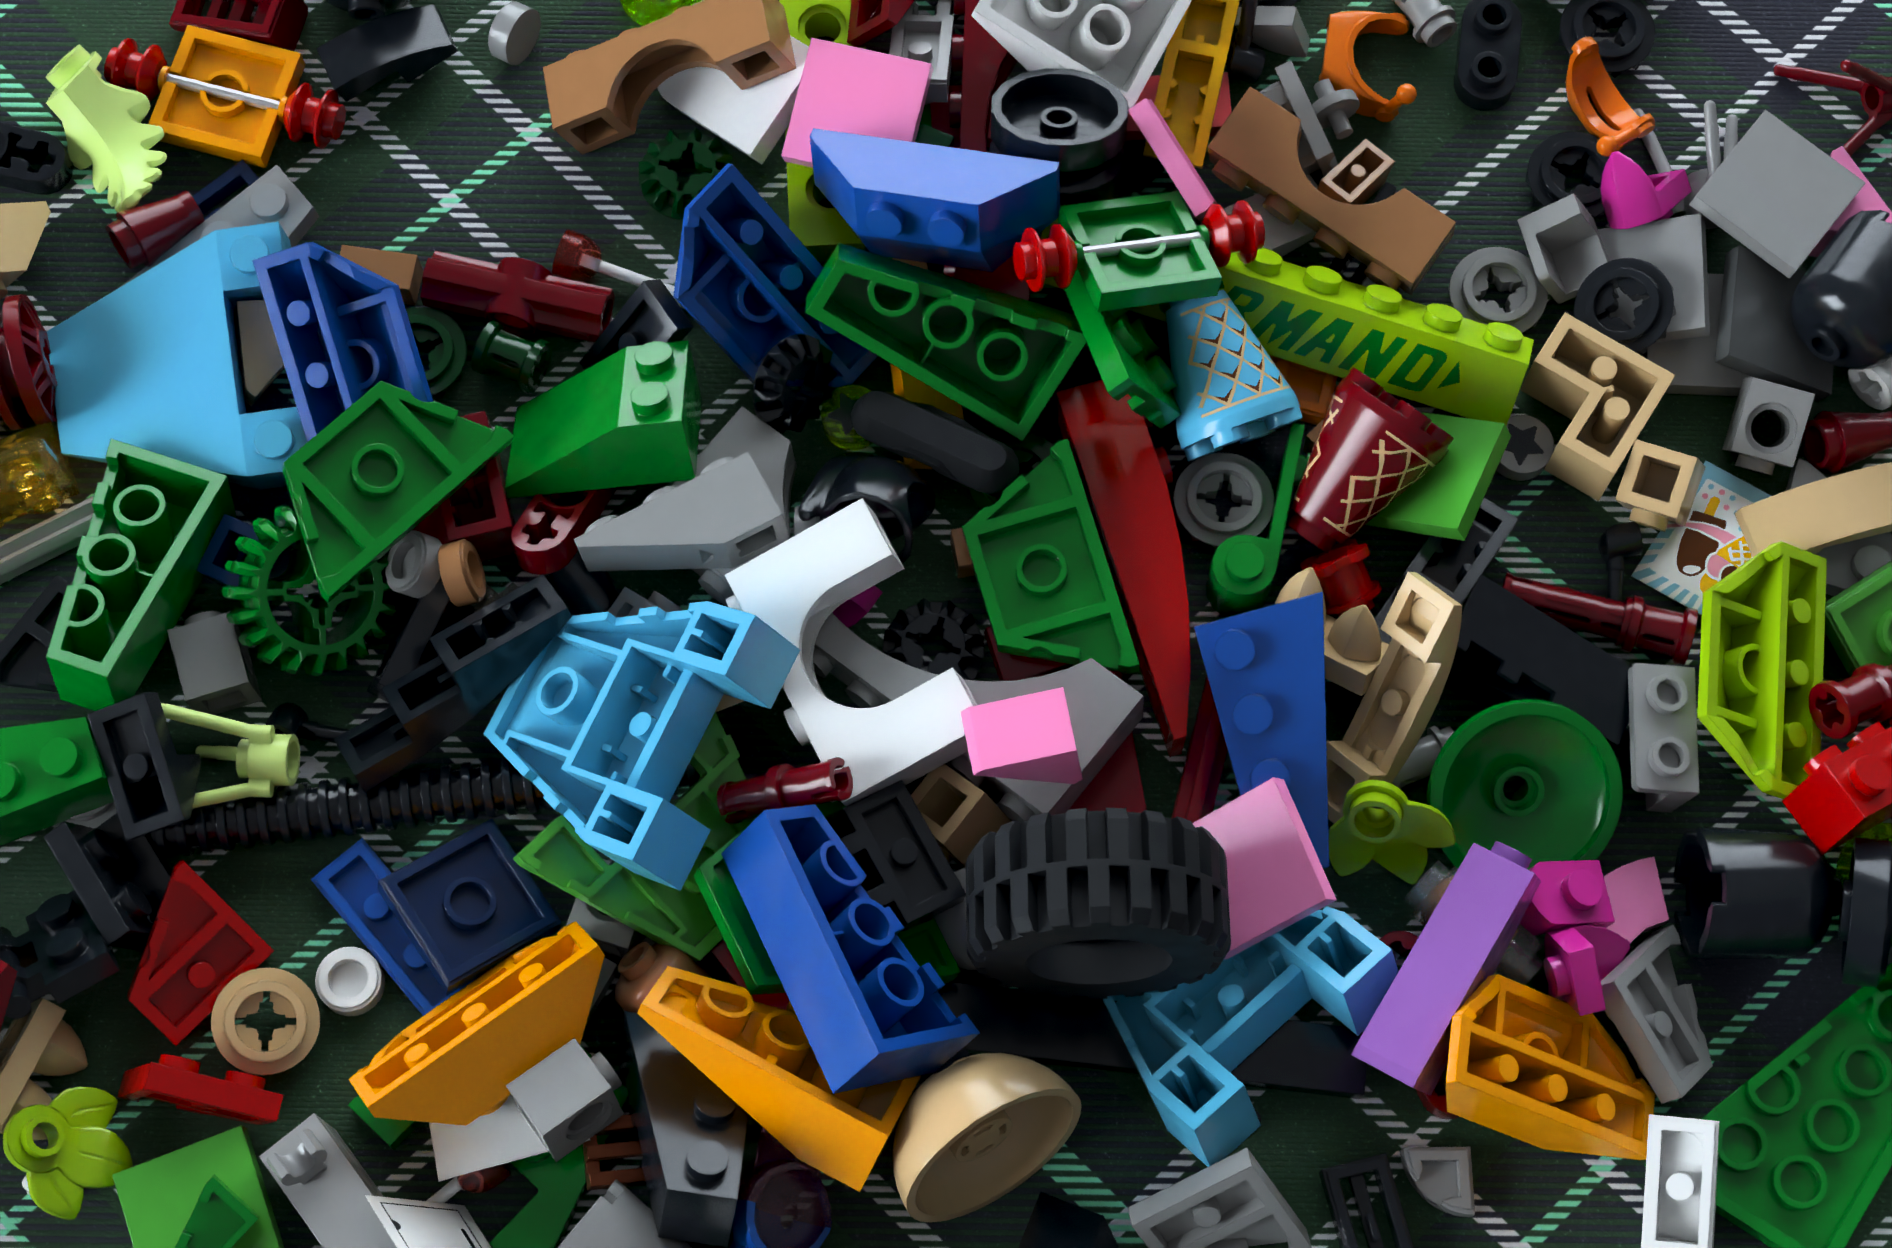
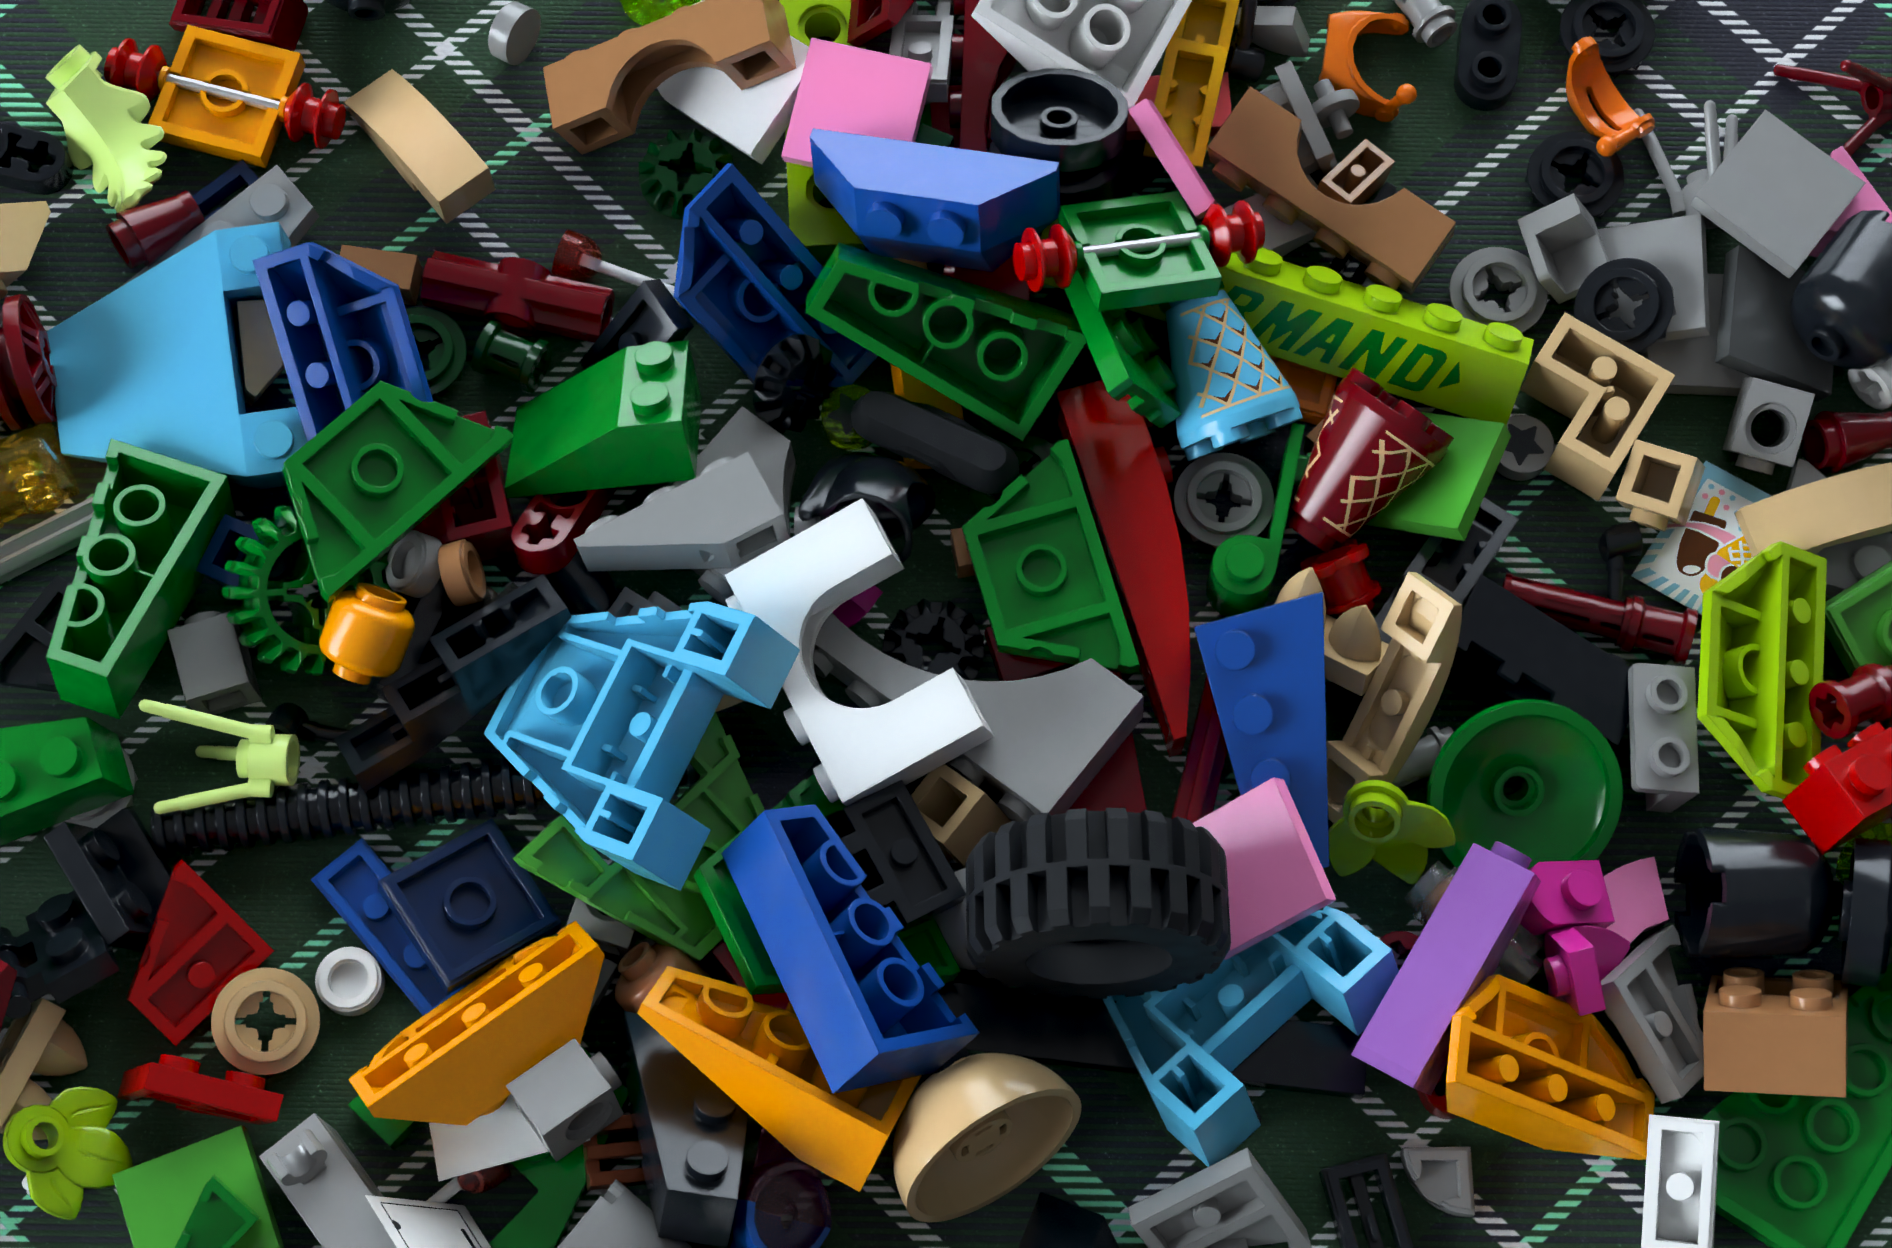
black slope [87,692,201,841] -> none
black slope [317,4,458,102] -> none
dark red pin [717,757,853,825] -> none
bright pink slope [961,687,1083,784] -> none
dark pink plate [1600,151,1692,229] -> none
none -> light orange head [319,583,415,685]
none -> tan slope [343,69,496,224]
none -> medium nougat slope [1703,967,1849,1097]

